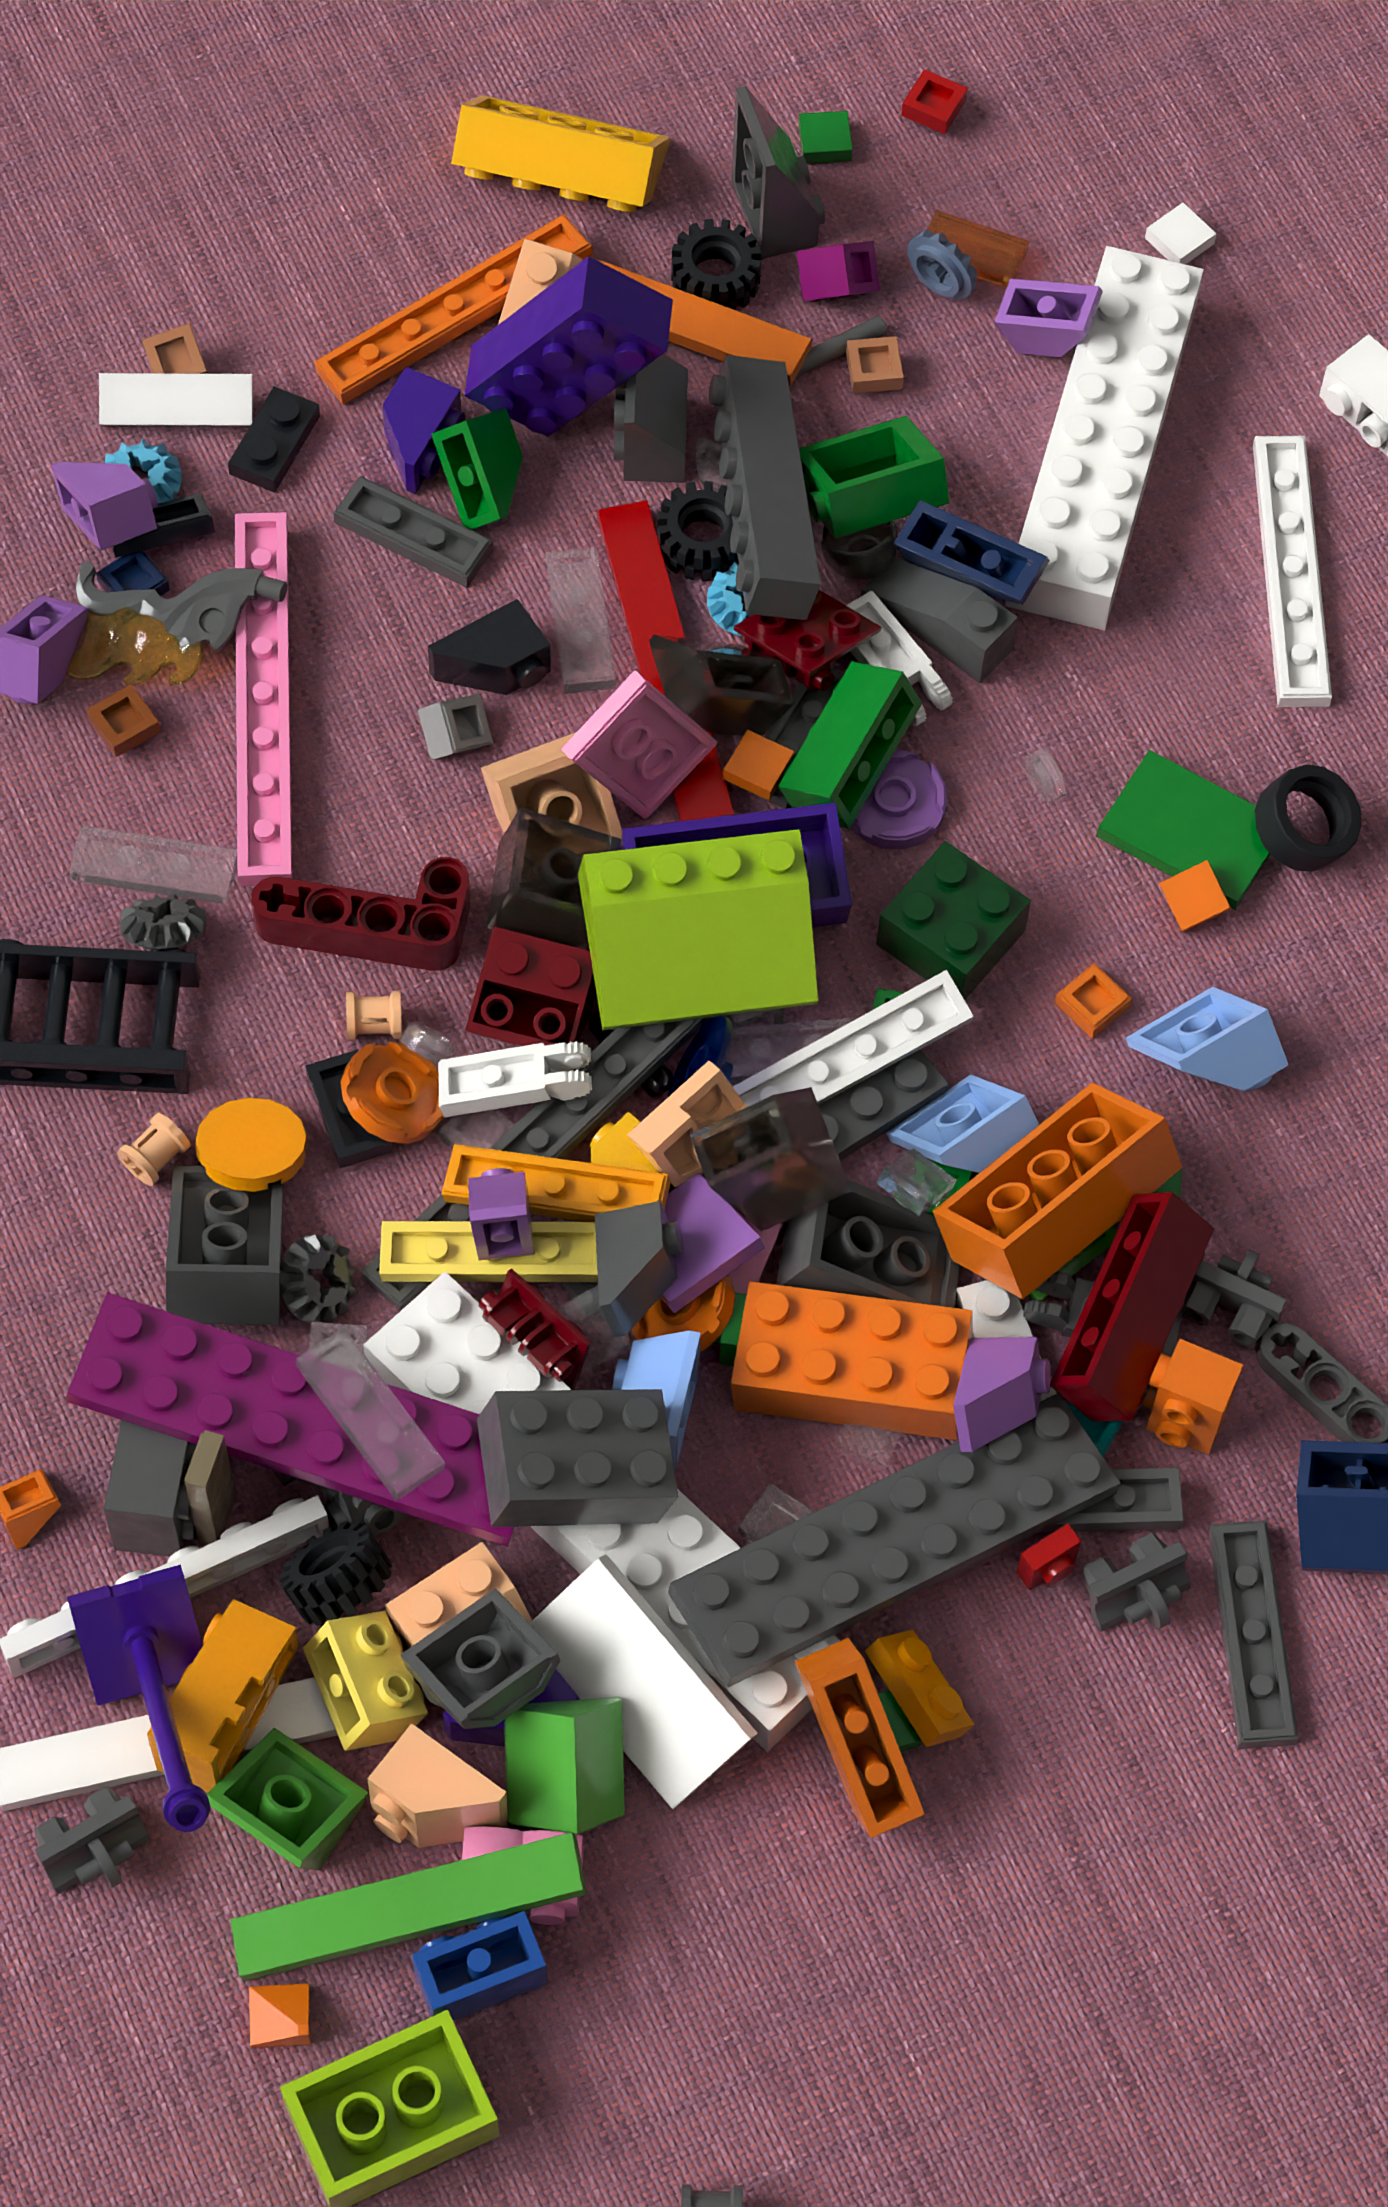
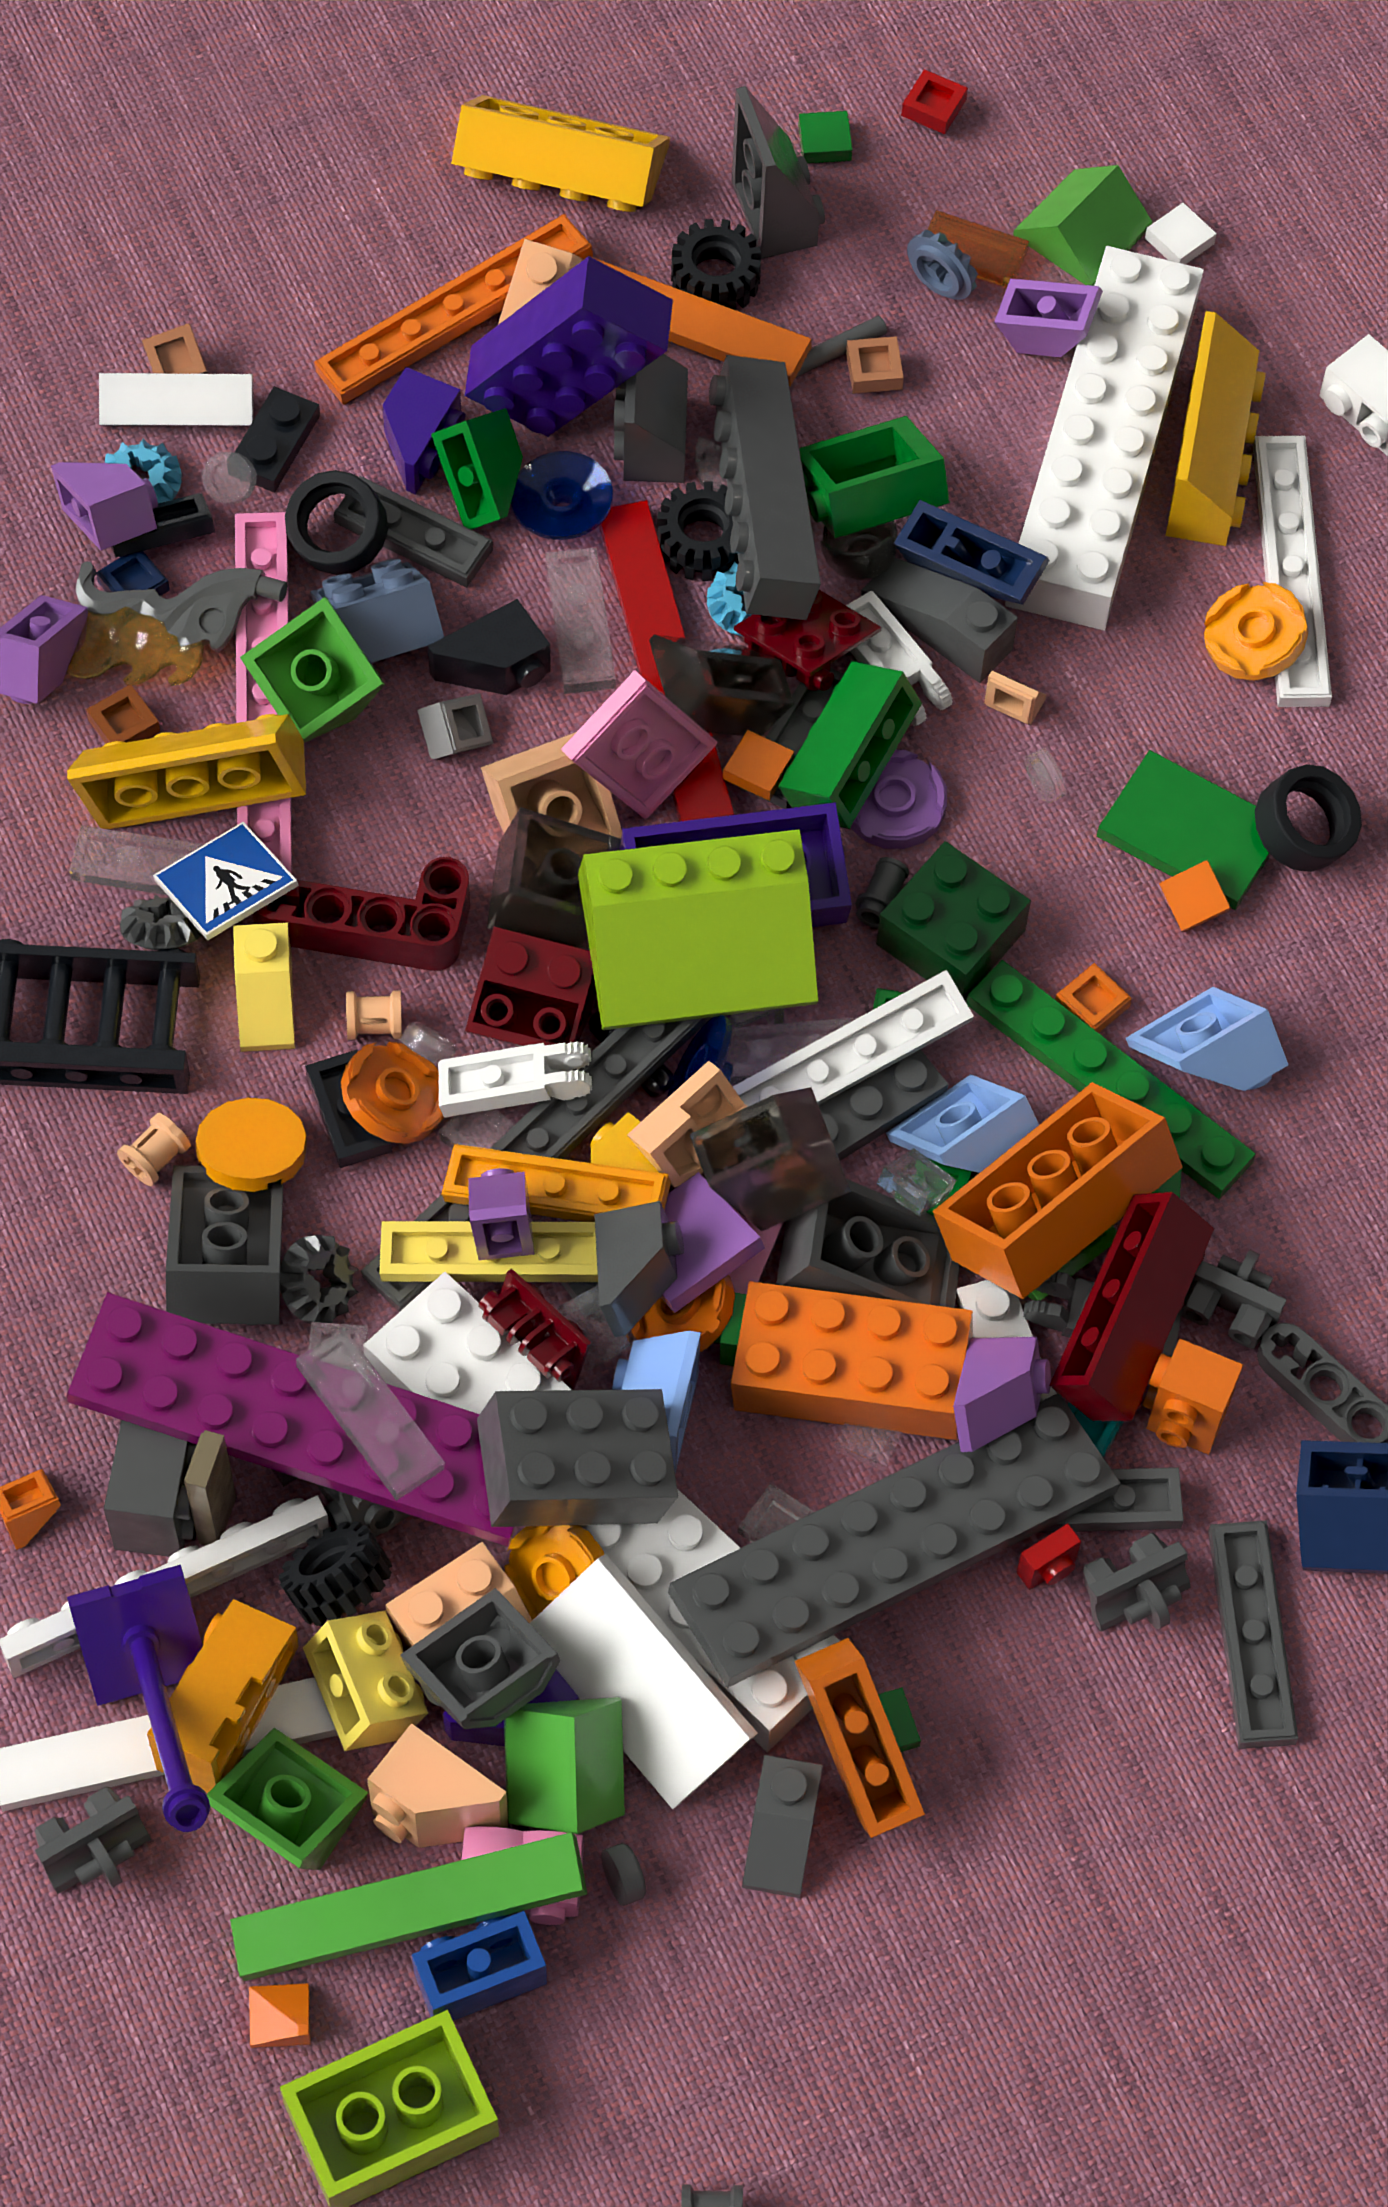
magenta panel [797,241,880,301] -> none
light orange plate [865,1629,975,1747] -> none
none -> yellow slope [67,714,306,831]
none -> piece [153,822,299,941]
none -> clear tile [202,452,257,504]
none -> light yellow slope [233,923,295,1052]
none -> bright green slope [240,597,385,743]
none -> black tyre [285,470,388,575]
none -> sand blue slope [310,559,444,663]
none -> light orange tile [504,1525,605,1620]
none -> clear blue dish [511,451,613,540]
none -> dark grey tile [601,1843,646,1906]
none -> dark grey slope [742,1755,823,1898]
none -> dark grey pin [855,857,909,928]
none -> green plate [966,960,1256,1200]
none -> light nougat slope [984,671,1046,725]
none -> bright green slope [1013,165,1152,286]
none -> yellow slope [1165,311,1266,546]
none -> light orange tile [1204,582,1309,681]

